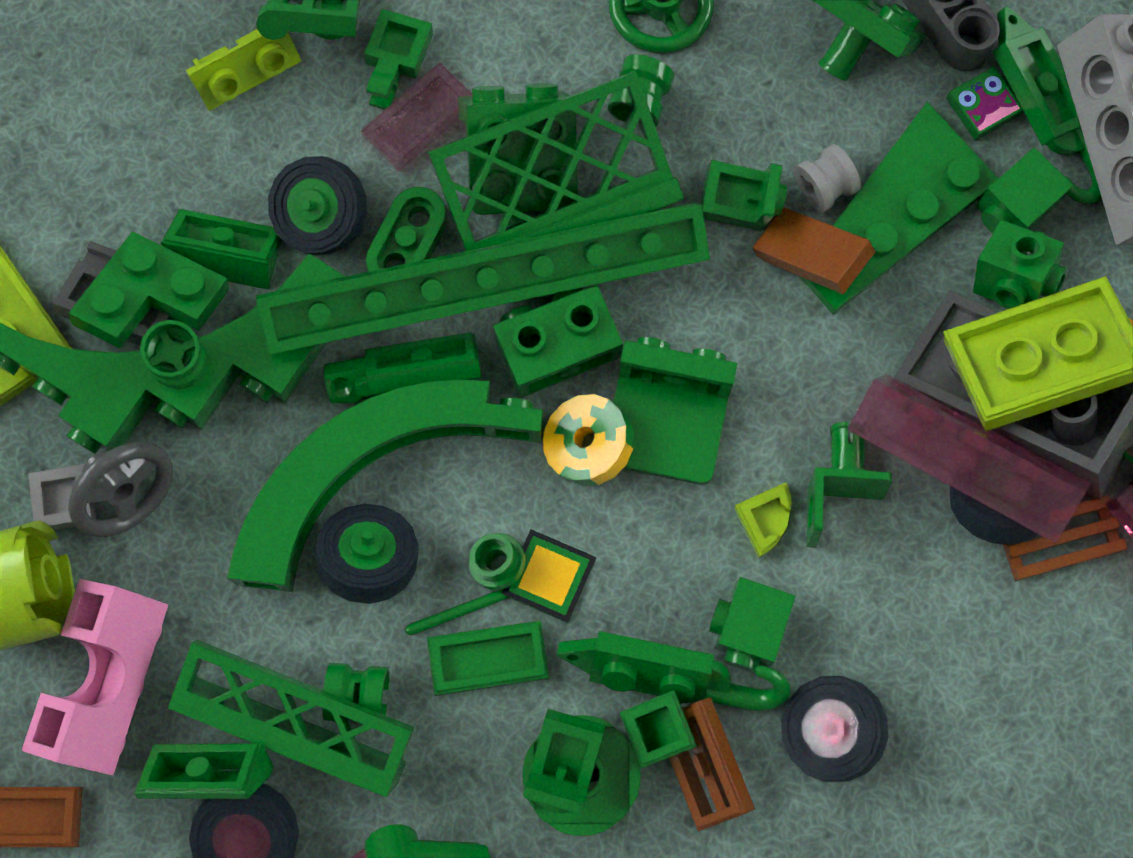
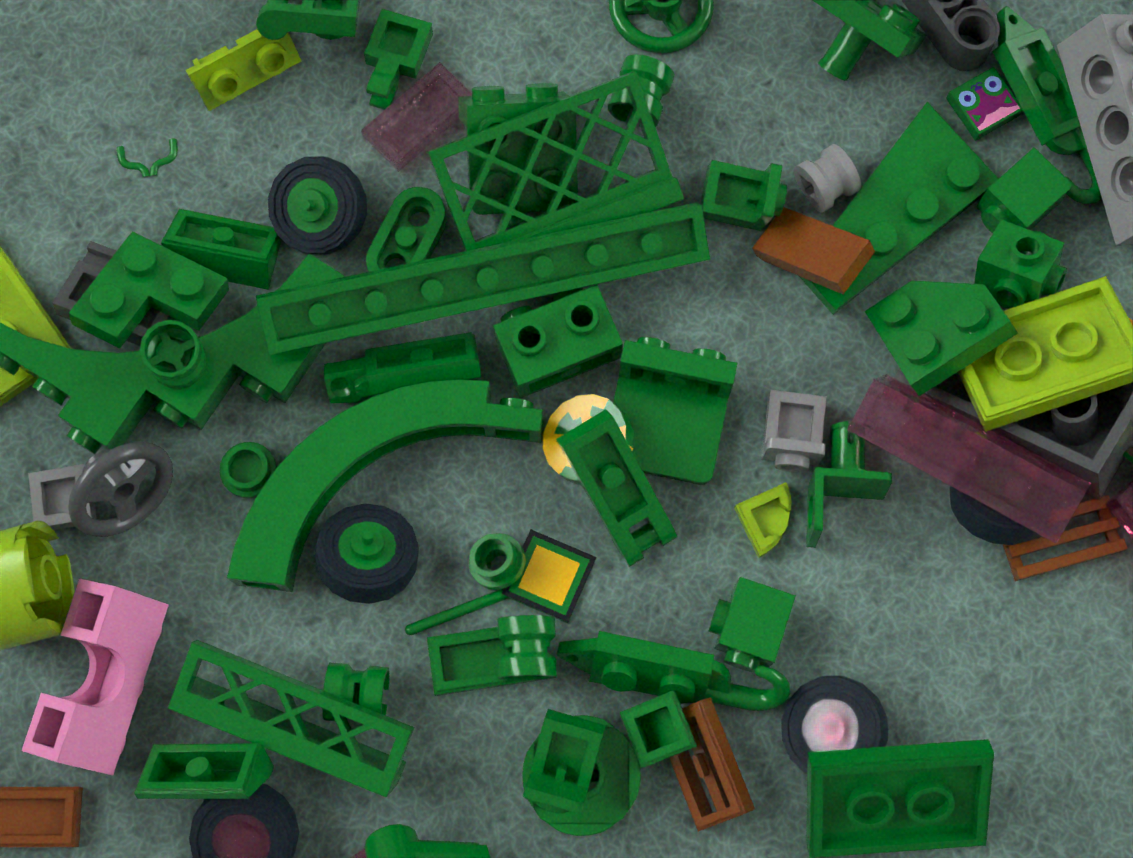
none -> green piece [116,138,178,178]
none -> green plate [220,442,277,498]
none -> green wheel [497,615,557,680]
none -> green plate [556,409,678,567]
none -> light grey bracket [761,390,827,472]
none -> green tile [806,739,994,858]
none -> green plate [865,280,1018,396]

